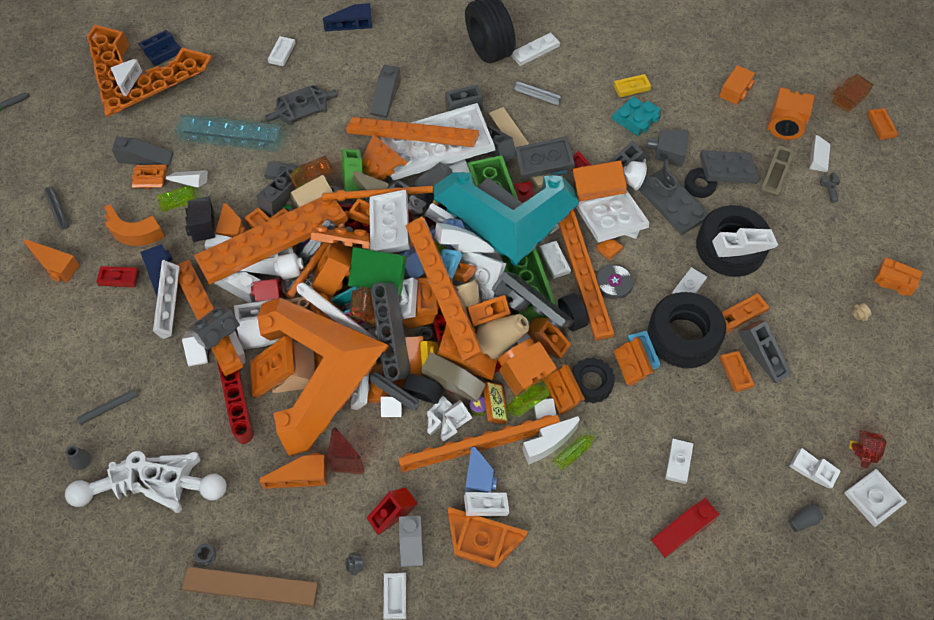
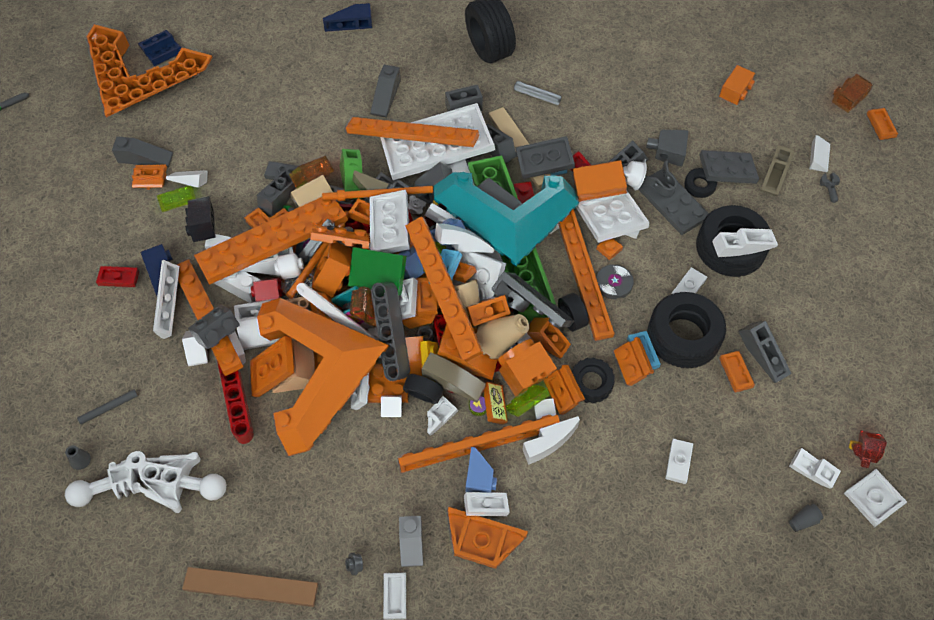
orange slope [24,239,80,283] -> none
dark grey axle [44,186,69,230] -> none
orange arch [104,204,165,246] -> none
white slope [111,59,142,96] -> none
clear light blue brick [175,114,284,152] -> none
dark grey bush [194,544,216,566] -> none
orange slope [215,203,246,238] -> none
orange slope [260,453,327,489] -> none
dark grey plate [265,85,338,126] -> none
white plate [268,36,296,66] -> none
clear red slope [327,427,365,474] -> none
orange wing [362,134,408,181] -> none
red slope [367,487,418,535] -> none
dark grey axle [370,372,420,411] -> none
white slope [440,400,472,442] -> none
white plate [511,32,560,66] -> none
white plate [539,241,571,279] -> none
clear neon green slope [553,435,594,470] -> none
teal plate [612,96,661,136] -> none
yellow plate [613,74,651,98] -> none
red slope [651,497,720,558] -> none
orange plate [722,293,770,334] -> none
orange piece [766,87,815,140] -> none
tan plate [852,303,871,321] -> none
orange brick [873,257,923,297] -> none

